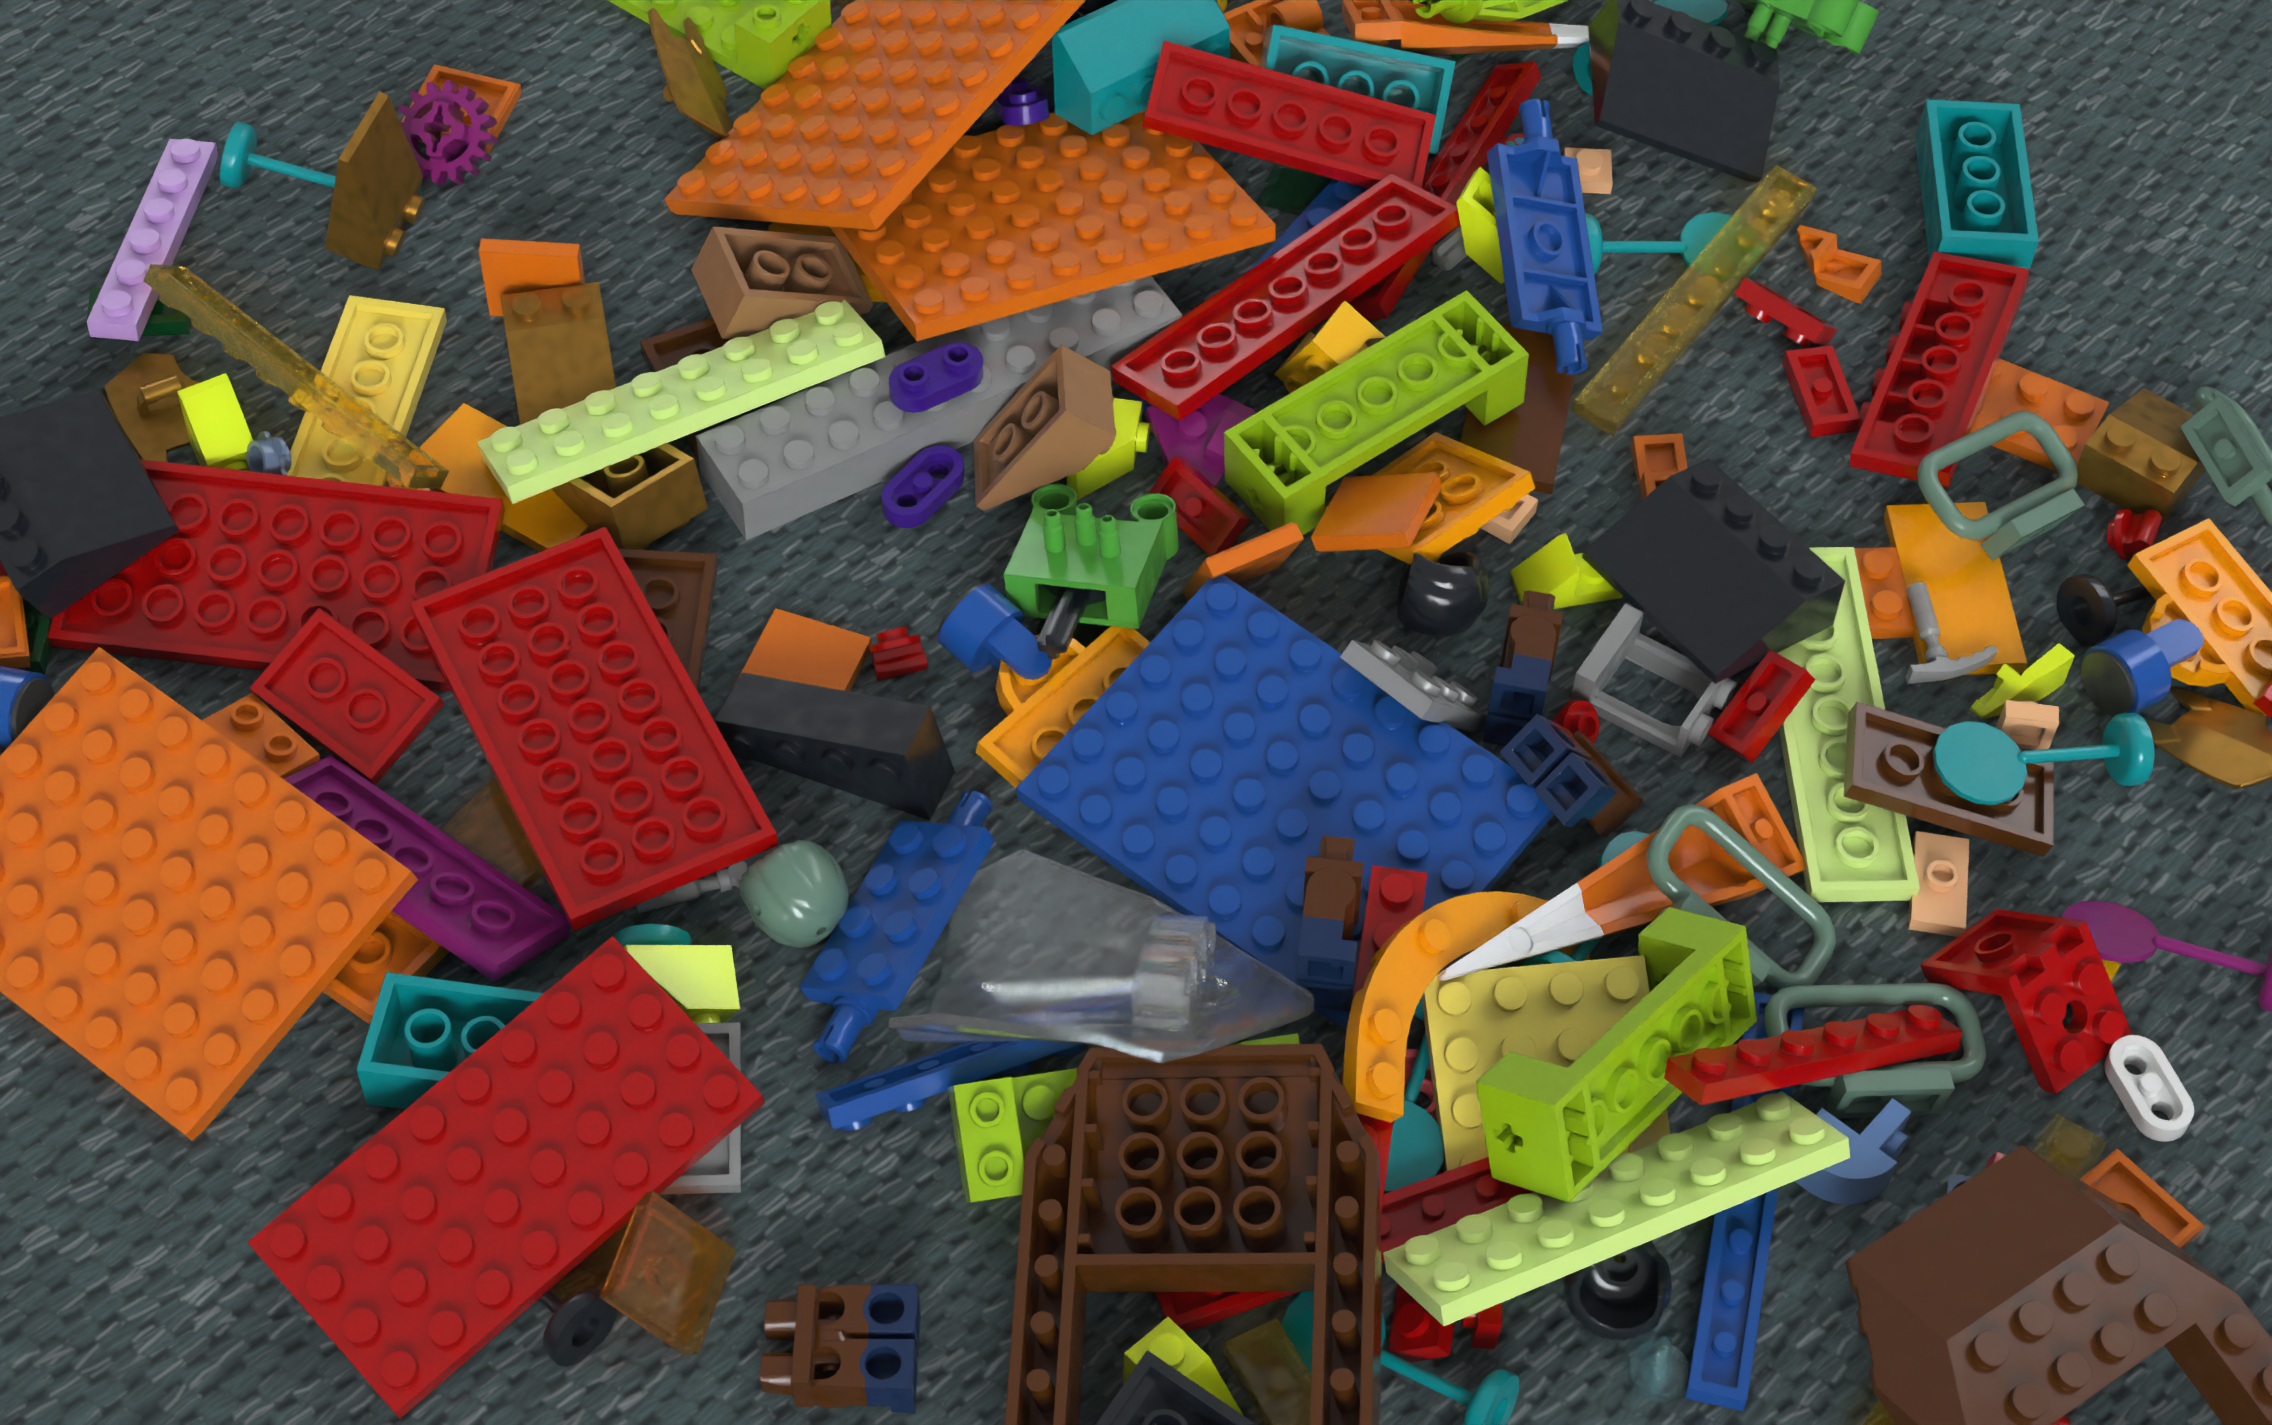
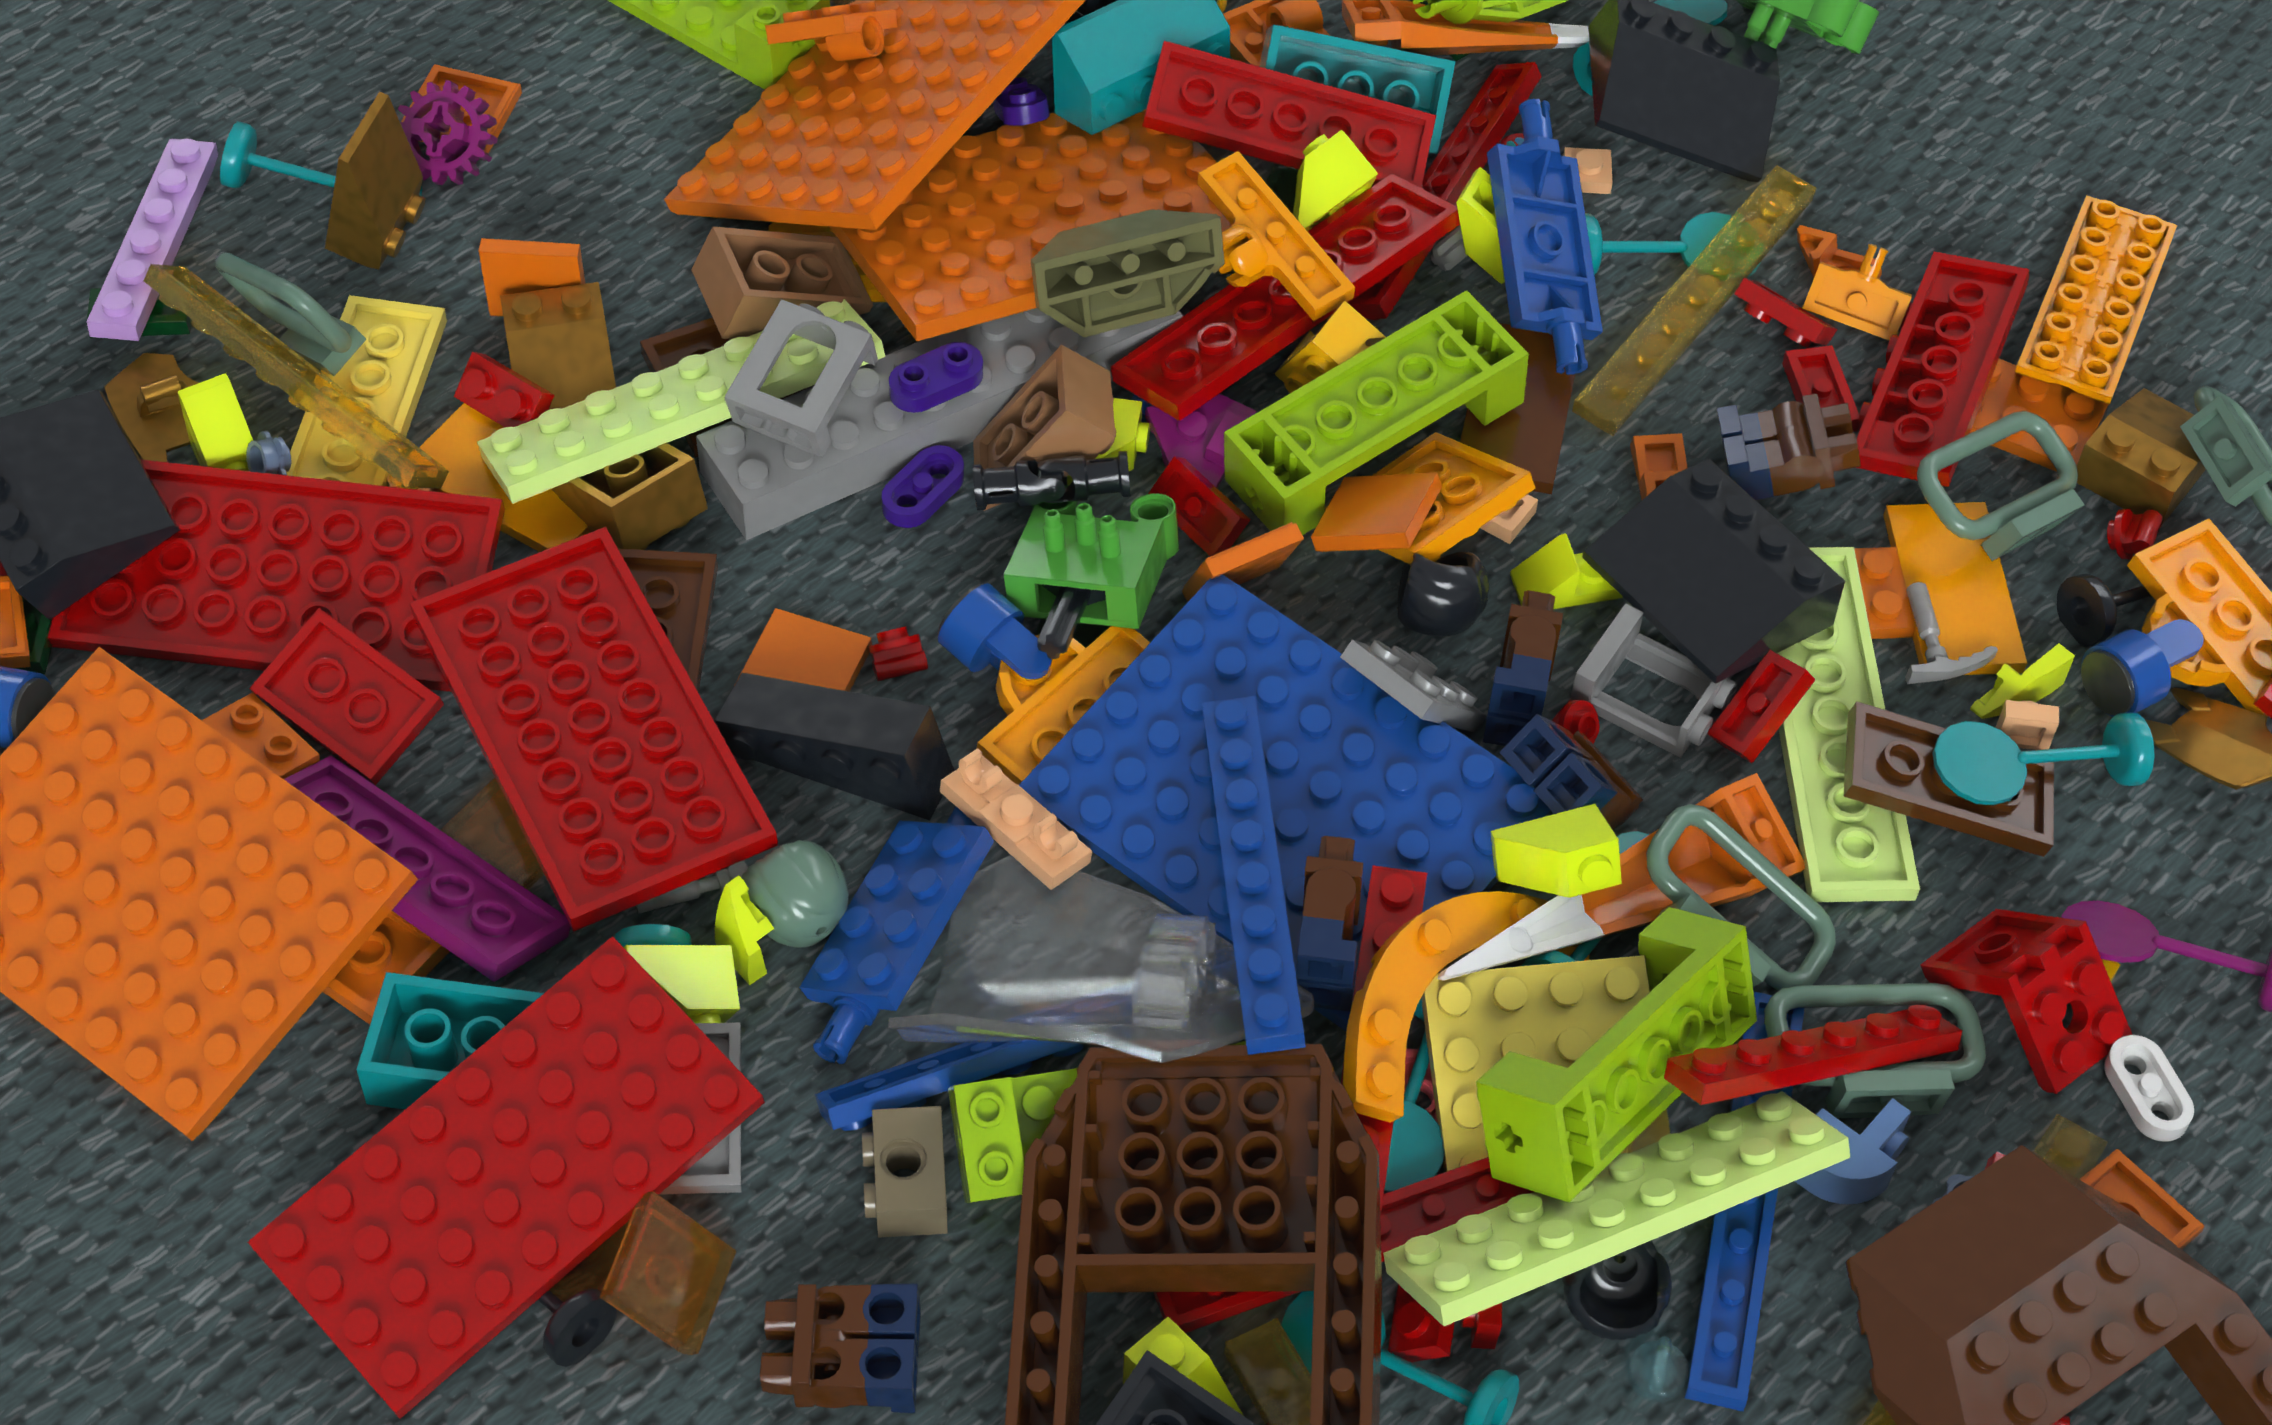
pearl gold shield [648,8,733,139] -> none
light nougat plate [1908,831,1970,937] -> none
teal brick [1915,99,2039,270] -> none
none -> sand green bar [215,252,366,376]
none -> red plate [454,352,554,427]
none -> neon yellow slope [715,875,774,985]
none -> light grey panel [724,299,878,458]
none -> orange plate [765,2,898,62]
none -> dark tan brick [862,1106,948,1238]
none -> light nougat plate [940,748,1092,890]
none -> black piece [973,451,1131,511]
none -> olive wedge [1031,209,1225,337]
none -> light orange plate [1197,151,1355,321]
none -> blue plate [1202,696,1306,1055]
none -> neon yellow slope [1293,130,1378,231]
none -> neon yellow slope [1490,804,1622,898]
none -> reddish brown hips [1717,394,1861,500]
none -> light orange plate [1802,244,1912,340]
none -> light orange plate [2015,195,2177,405]

